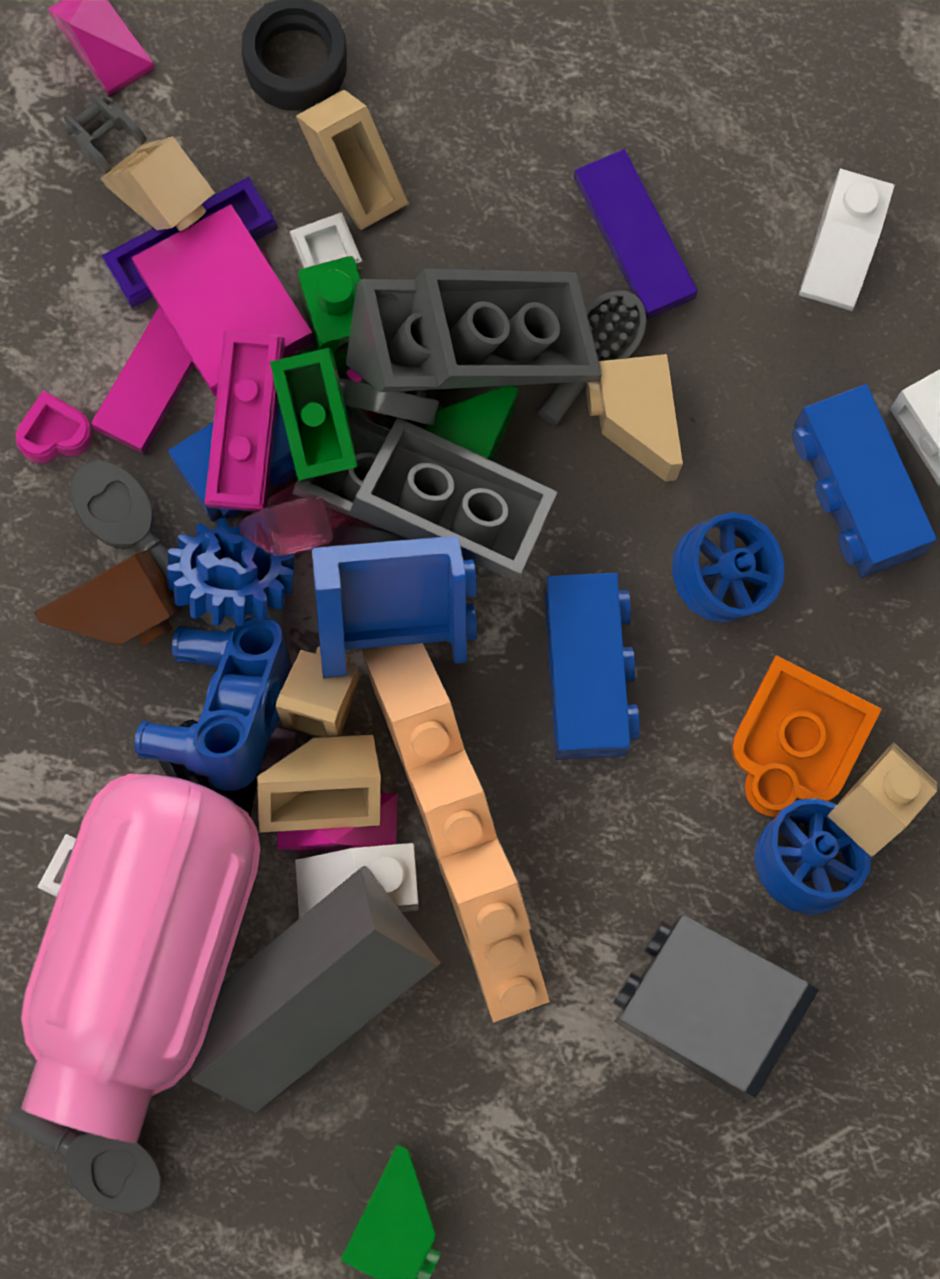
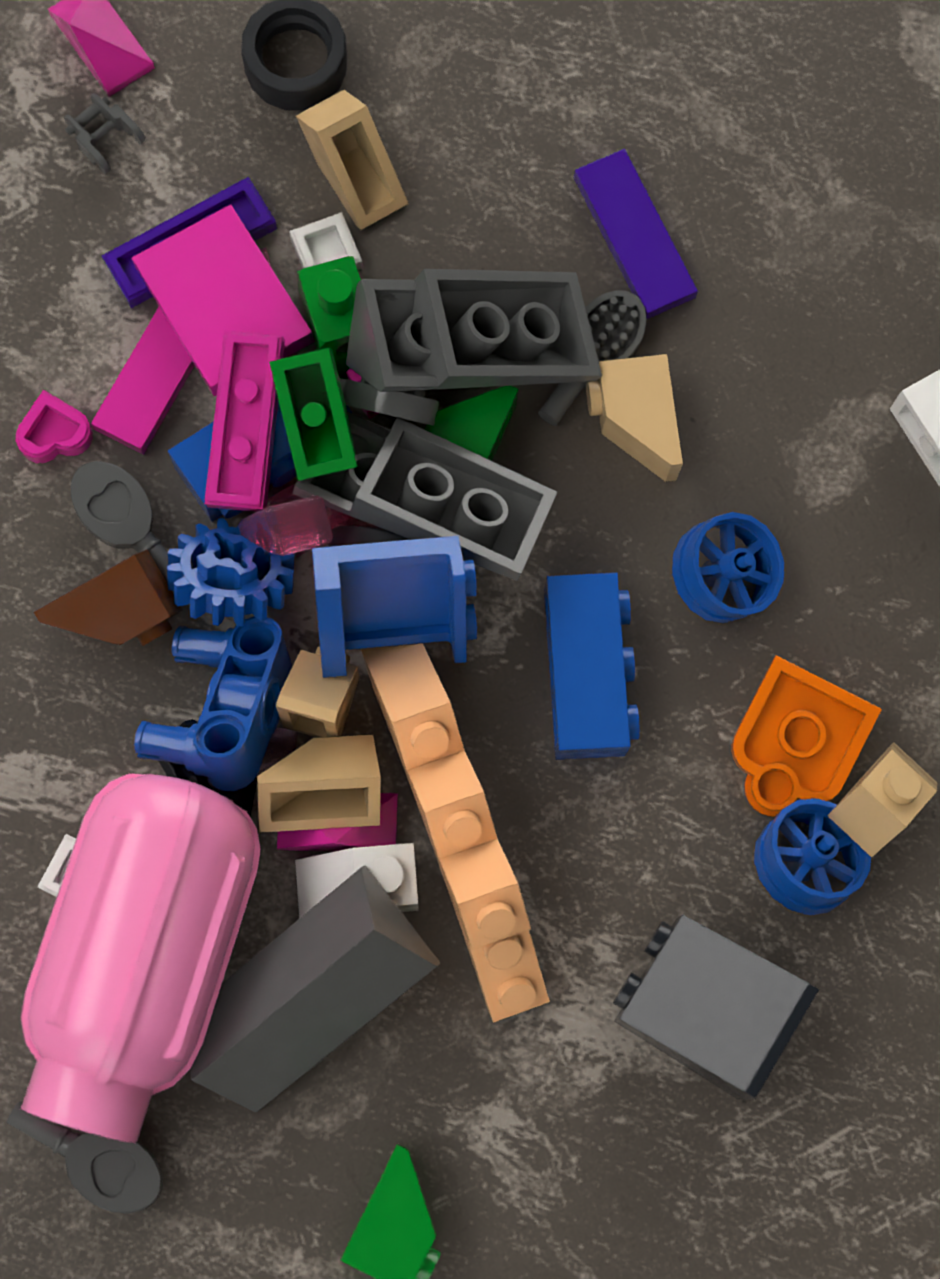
tan slope [100,136,215,231] -> none
blue brick [792,384,937,578] -> none
white slope [799,168,894,311] -> none

